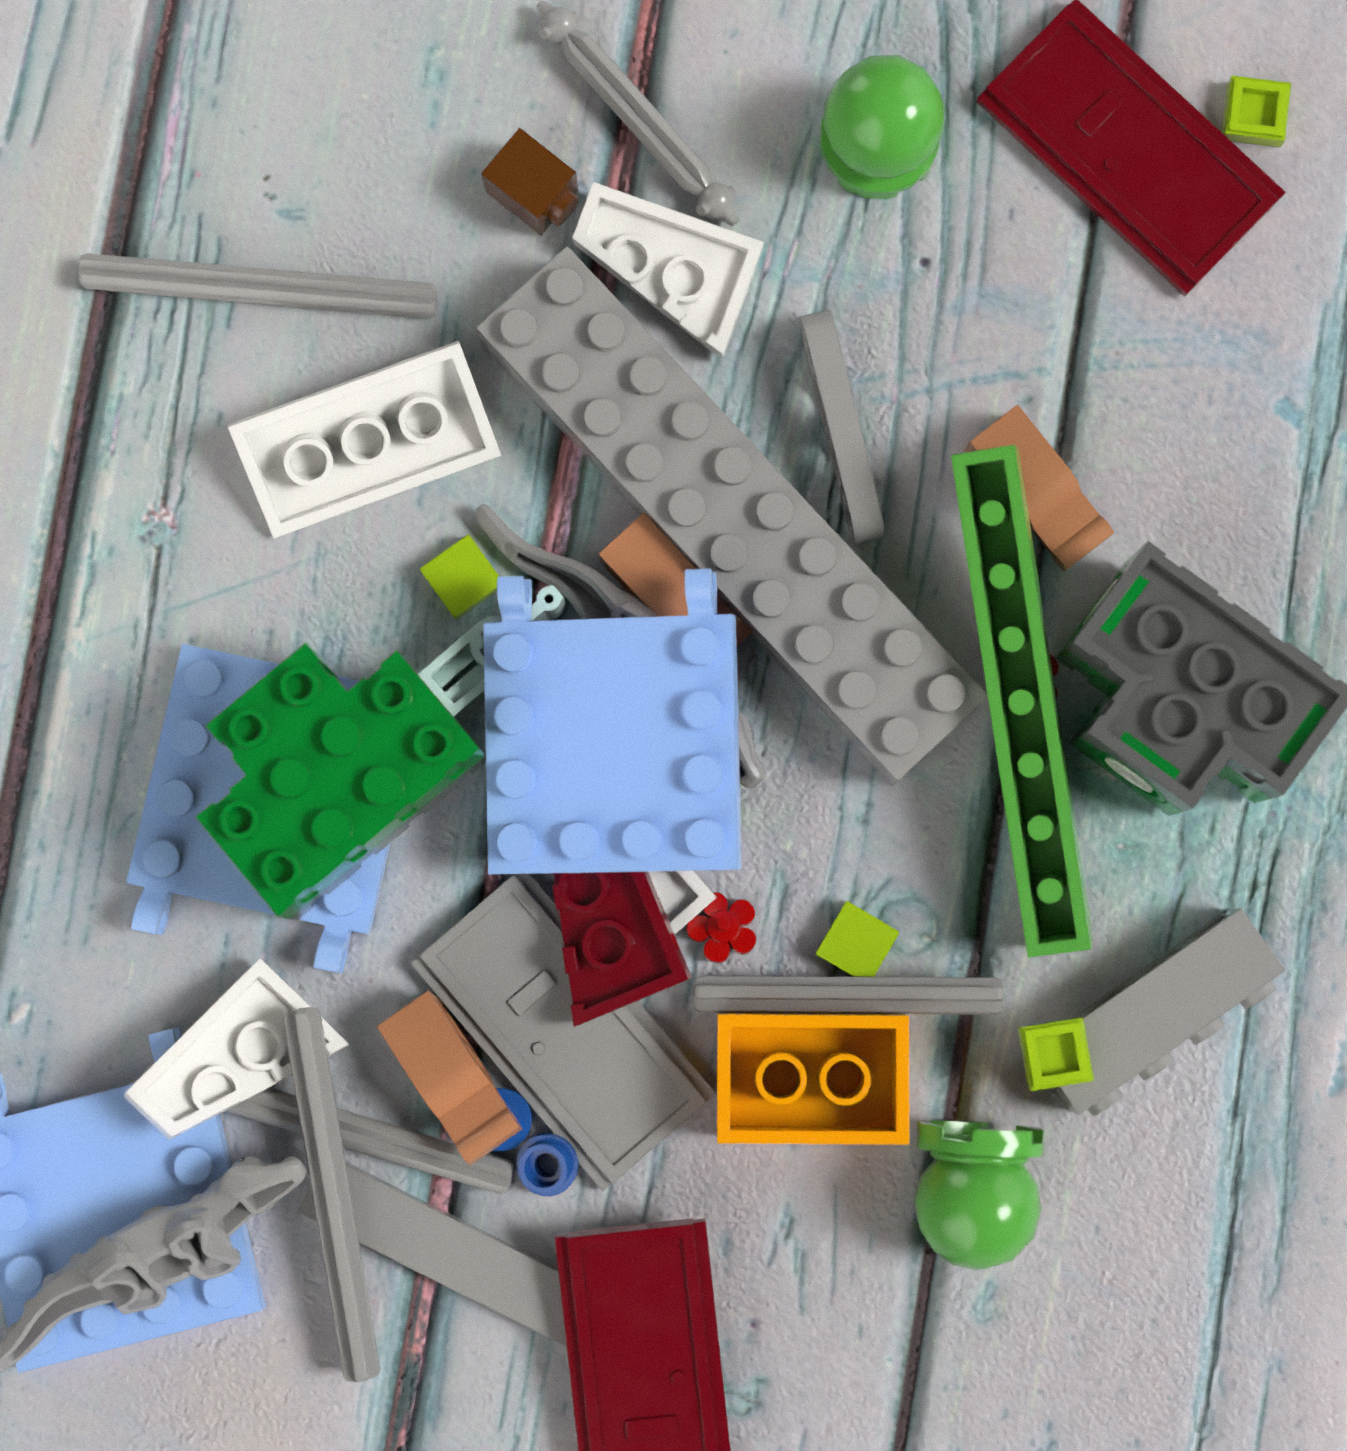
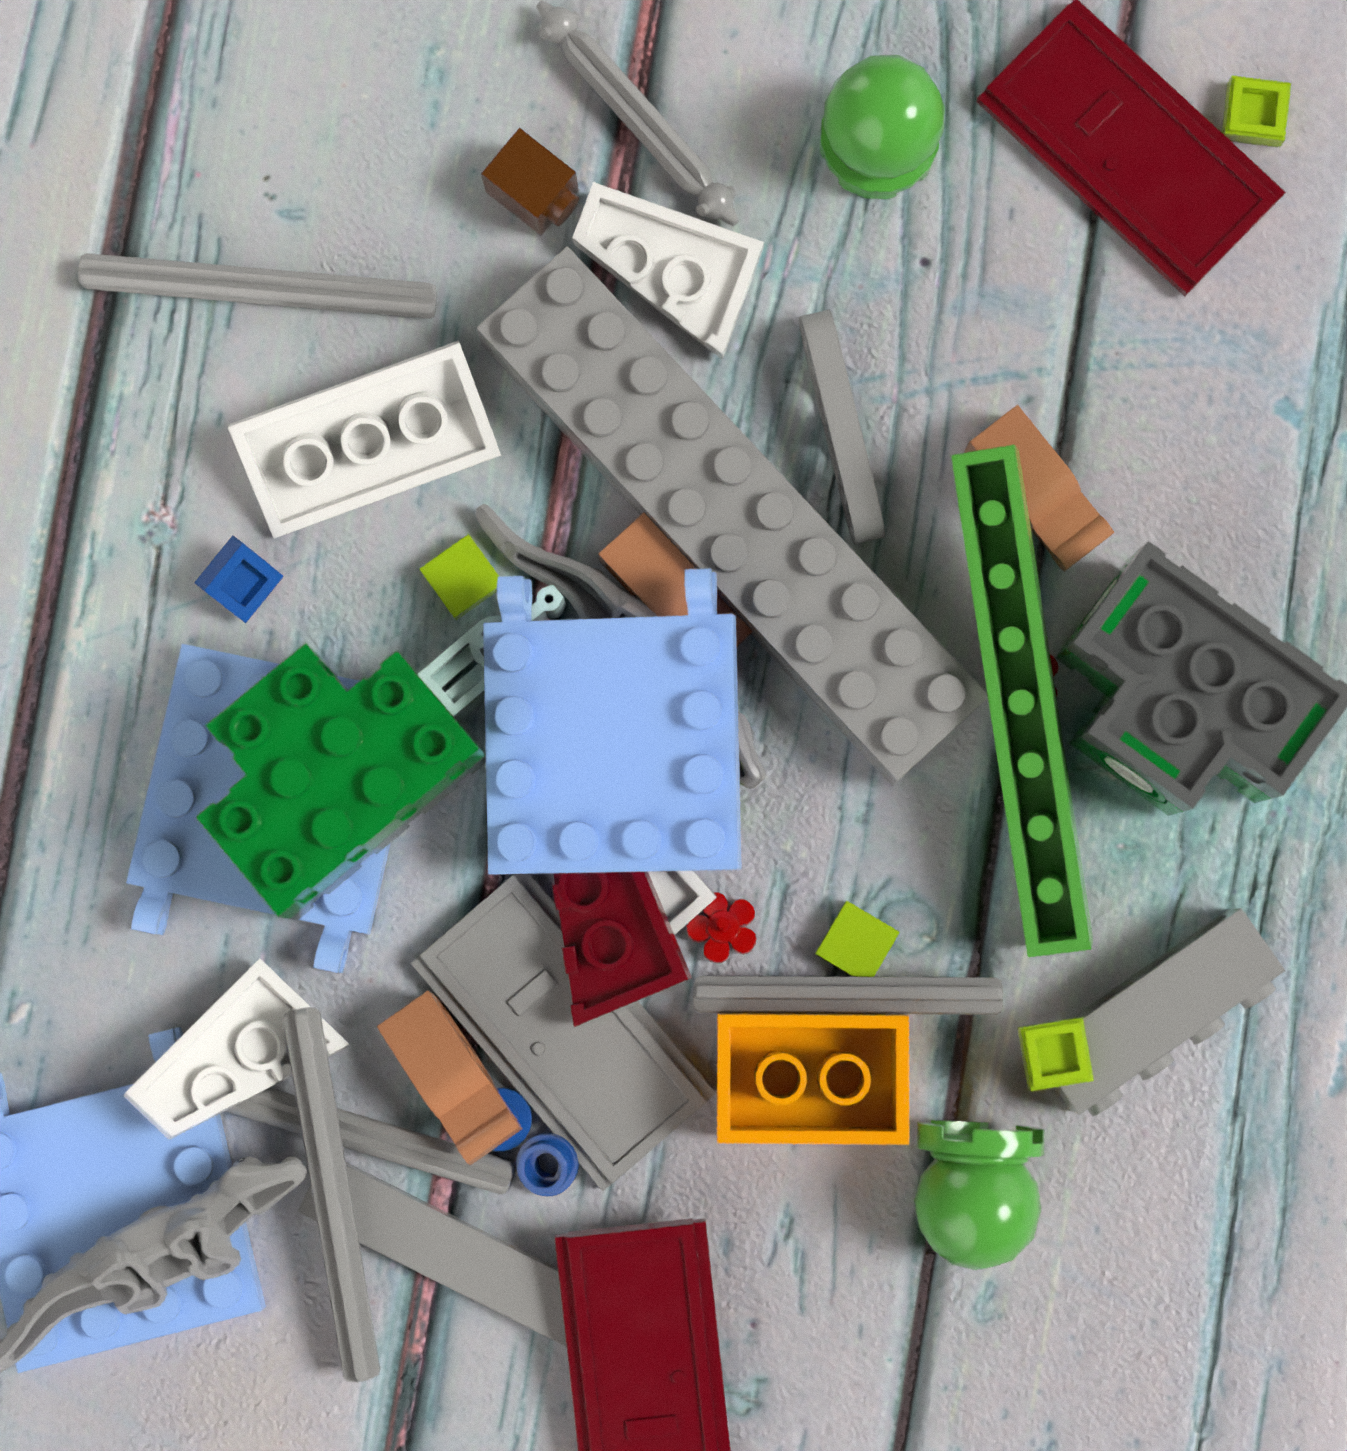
none -> blue plate [194,535,284,623]

